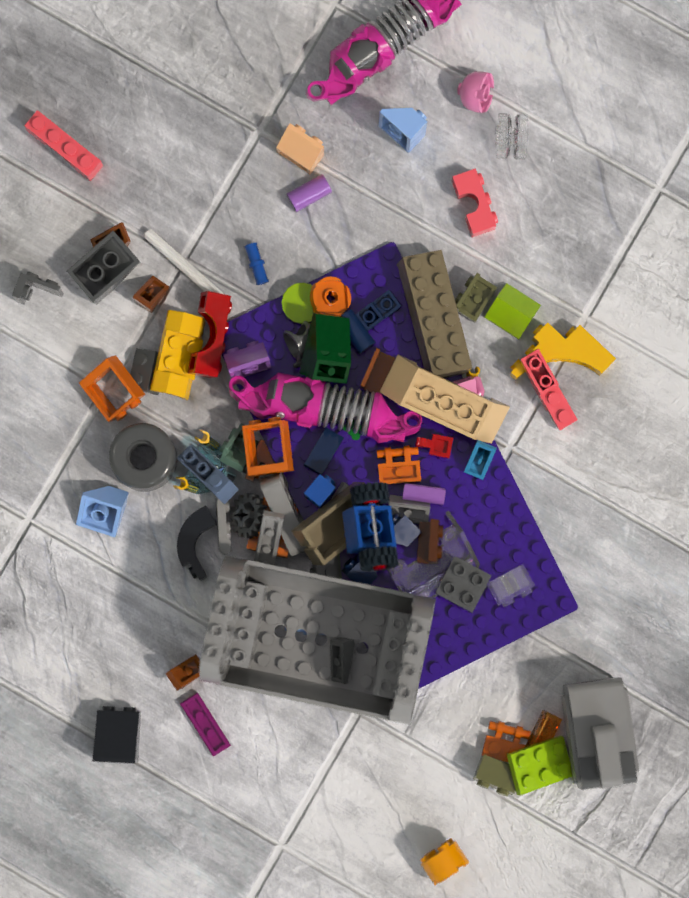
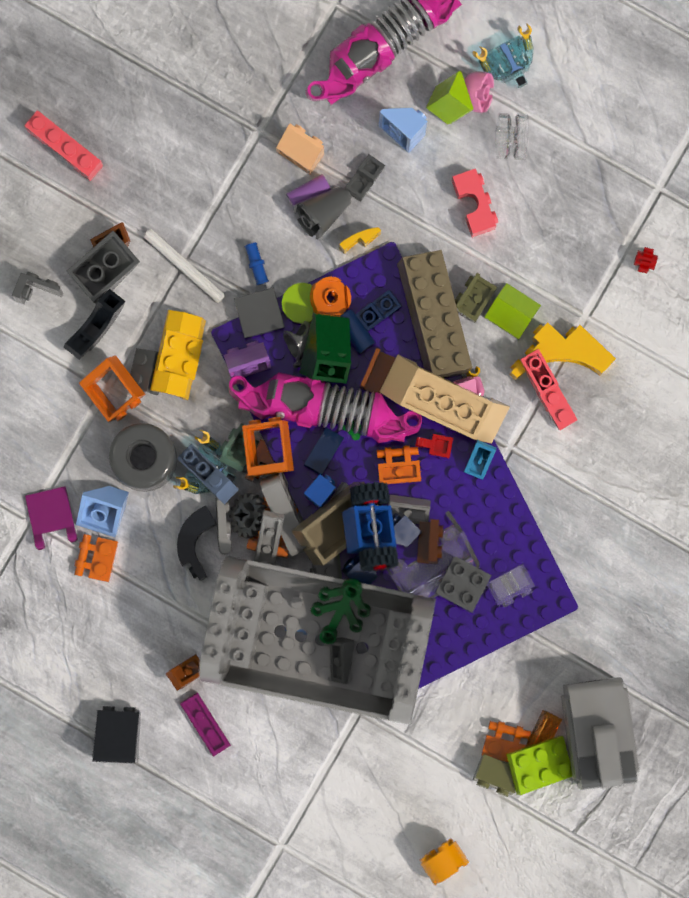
dark orange slope [133,276,170,313] -> none
red arch [187,291,232,378] -> none
medium lavender brick [402,483,446,505] -> none
none -> magenta flag [25,486,78,550]
none -> black arch [64,289,126,360]
none -> orange plate [74,534,118,582]
none -> dark grey tile [234,288,285,339]
none -> dark grey cone [293,187,352,239]
none -> dark green plant [311,579,371,644]
none -> yellow slope [339,227,381,254]
none -> dark grey slope [345,154,385,202]
none -> lime slope [426,71,474,124]
none -> clear light blue torso [472,23,534,89]
none -> red gear [634,247,658,274]

